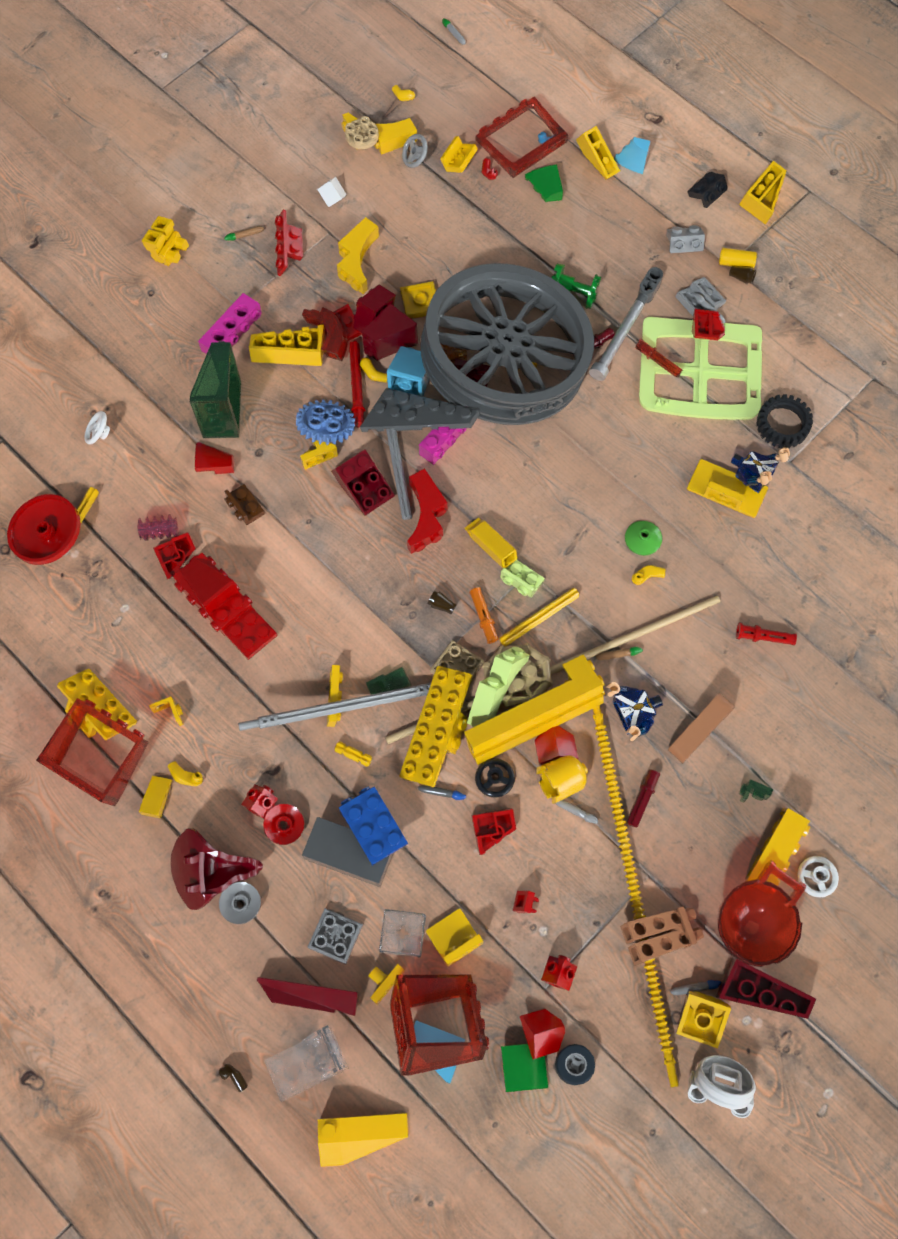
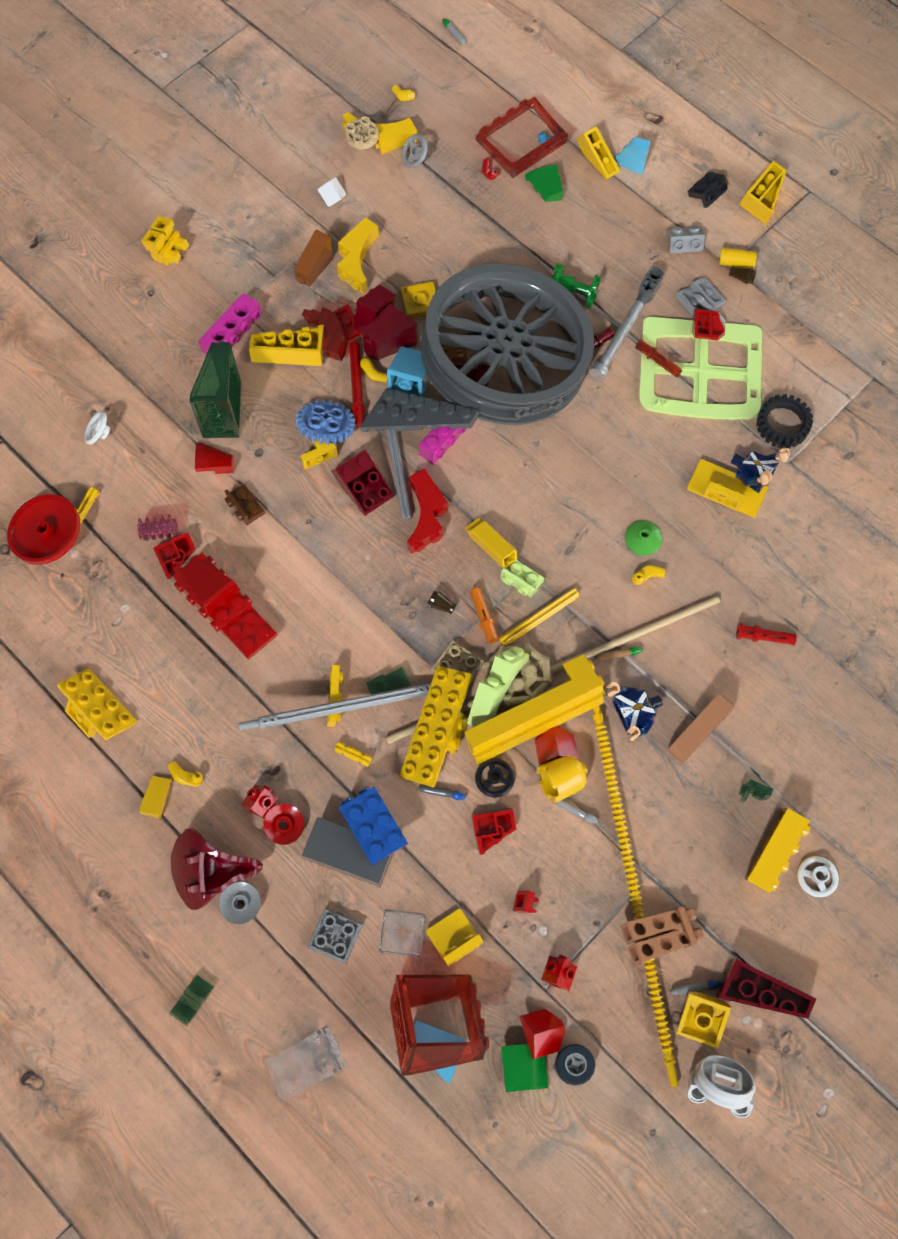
clear red windscreen [36,698,149,806] -> none
yellow bracket [149,696,184,726] -> none
dark brown arm [218,1064,248,1092] -> none
medium nougat piece [224,226,264,241] -> none
dark red wedge [257,977,359,1016] -> none
red bracket [275,209,303,276] -> none
yellow wedge [317,1113,408,1167] -> none
yellow tile [368,964,405,1005] -> none
yellow bracket [440,136,478,173] -> none
dark red axle [627,769,661,828] -> none
clear red windscreen [717,860,806,967] -> none
none -> clear green slope [170,975,214,1026]
none -> dark orange slope [294,229,333,287]

